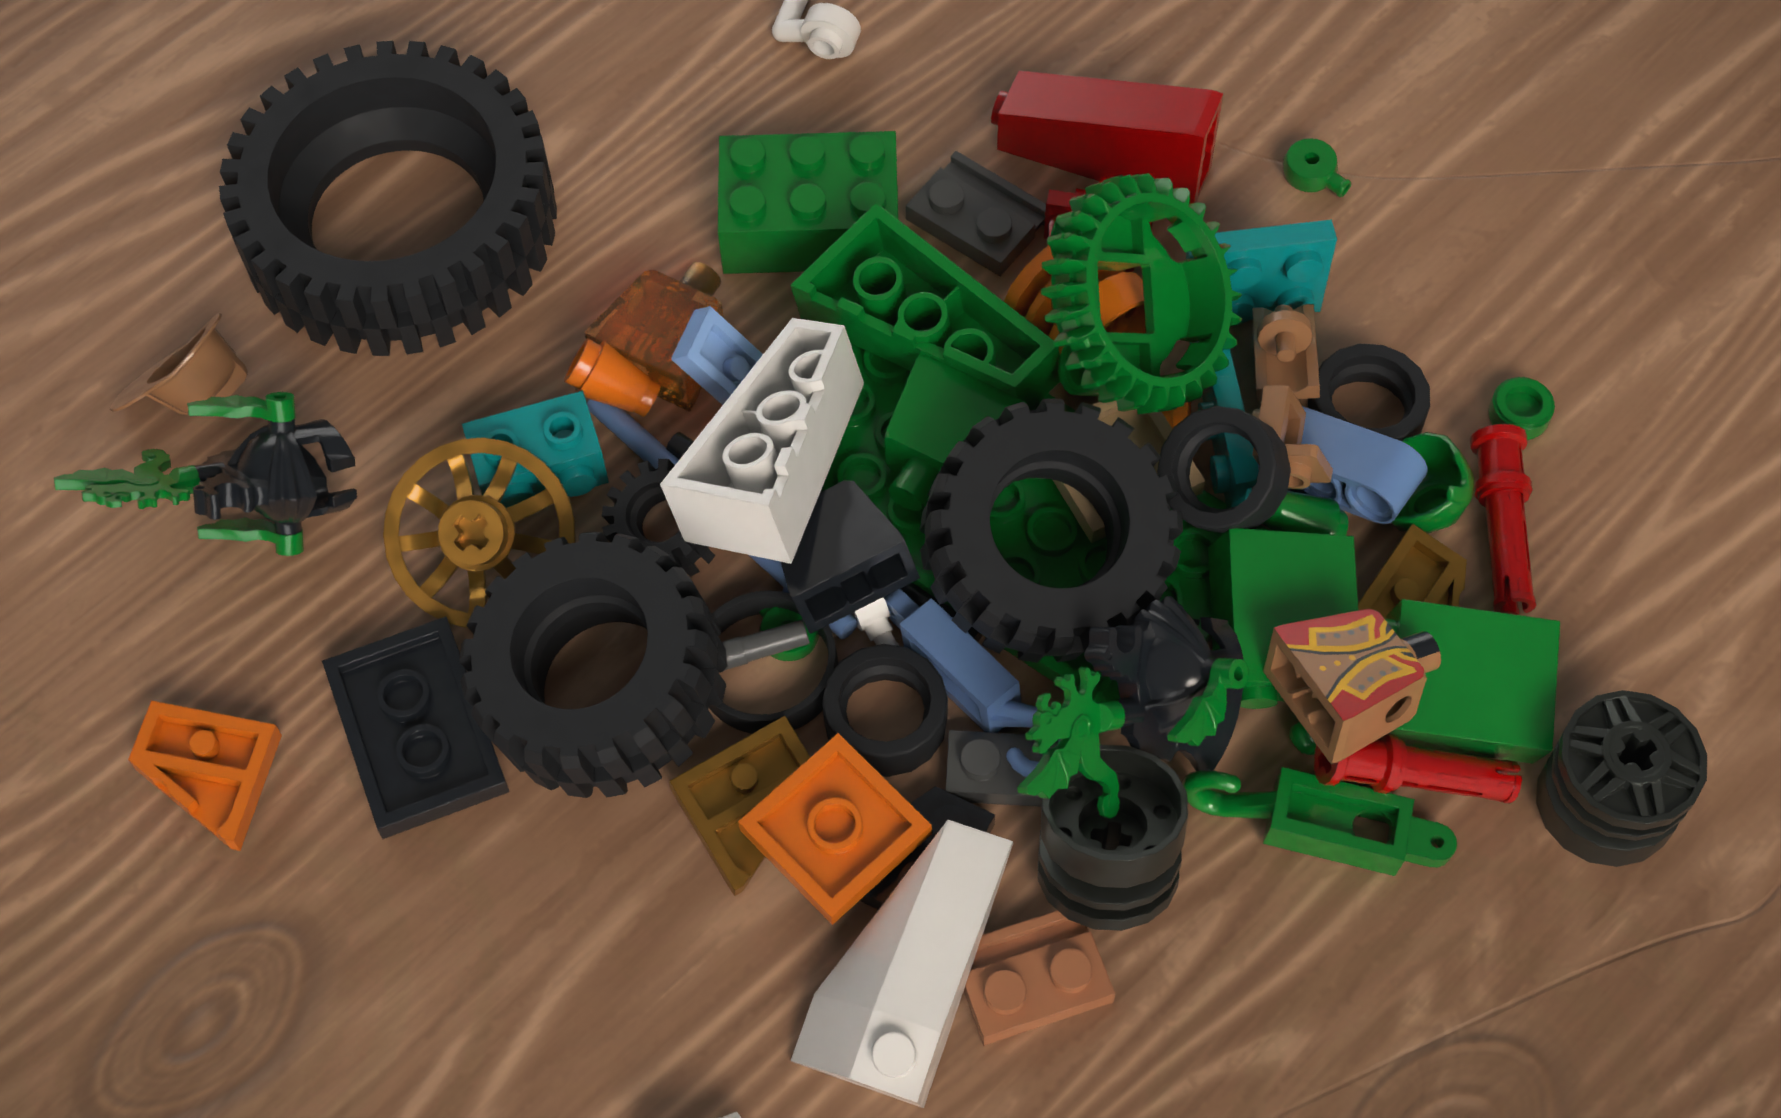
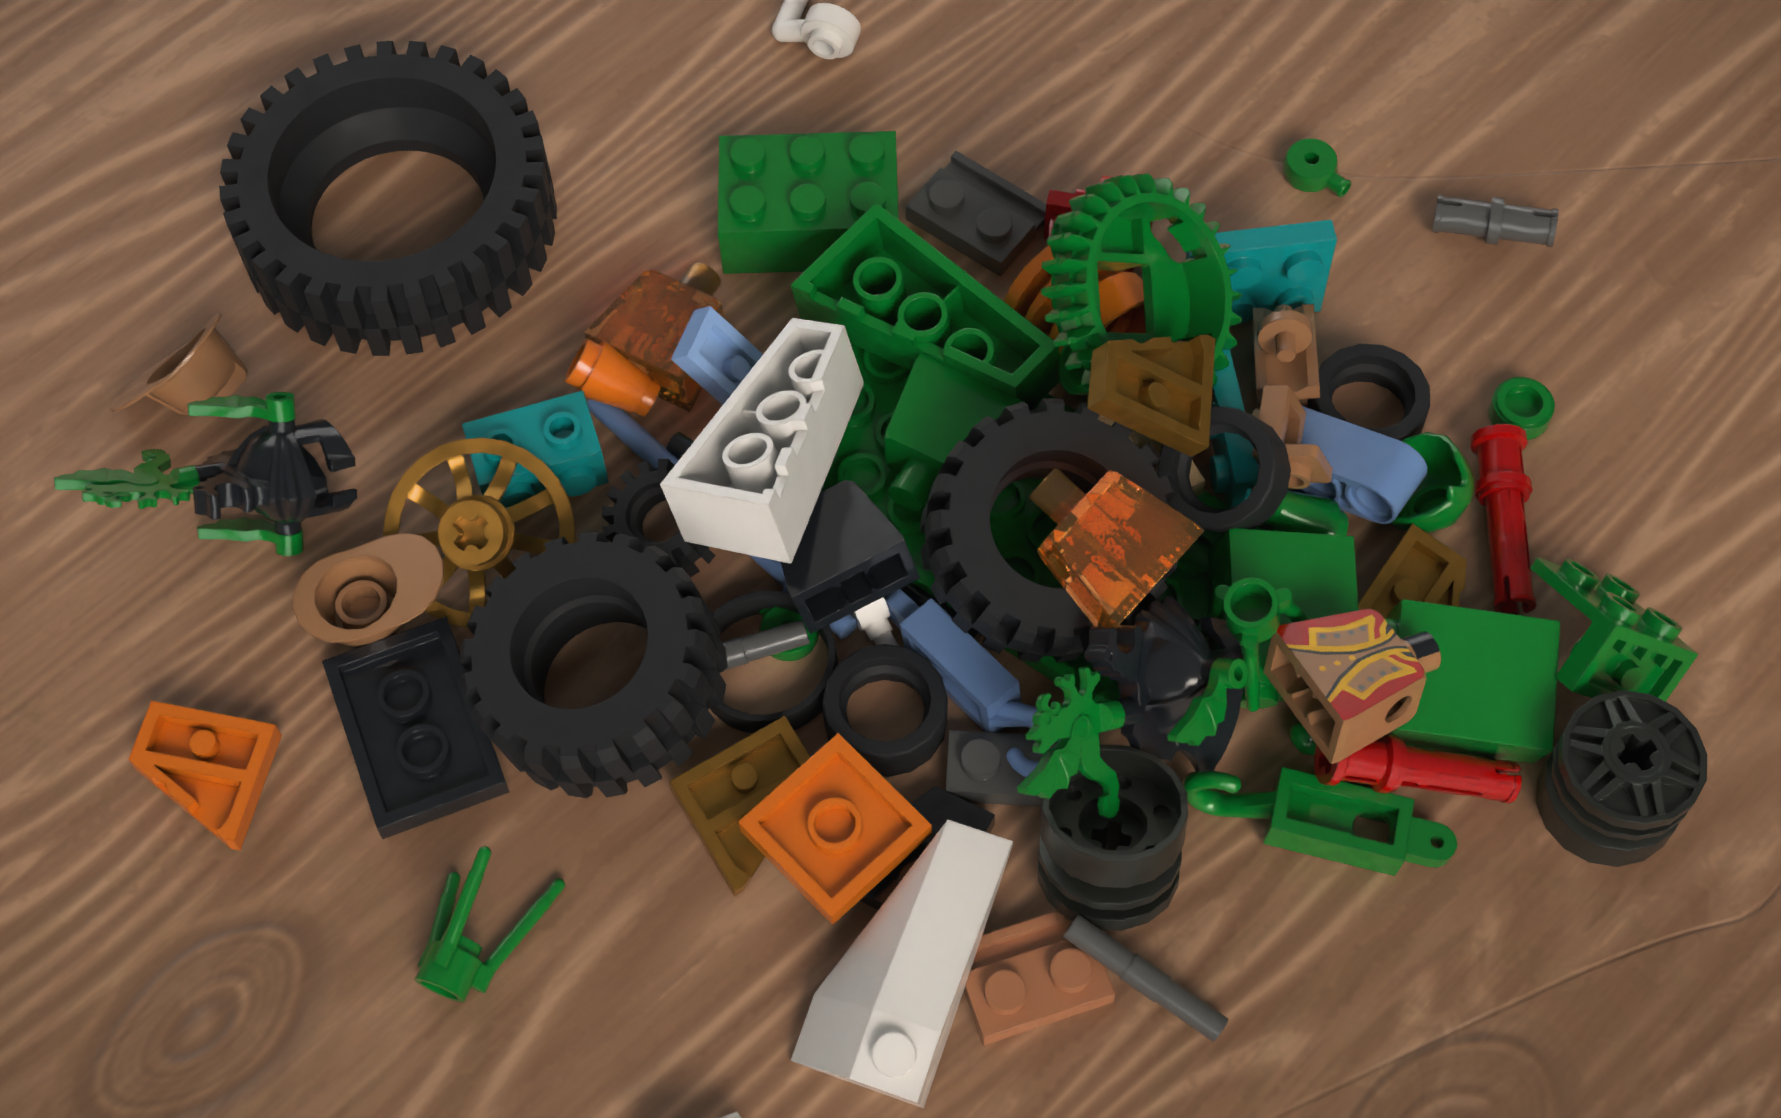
red slope [991,71,1223,204] -> none
none -> medium nougat piece [292,533,444,648]
none -> green plant [414,846,565,1003]
none -> clear orange torso [1029,467,1204,628]
none -> dark grey piece [1063,914,1228,1042]
none -> pearl gold wing [1087,335,1215,457]
none -> green plant [1201,578,1310,712]
none -> dark grey pin [1432,194,1559,247]
none -> green bracket [1530,557,1699,702]

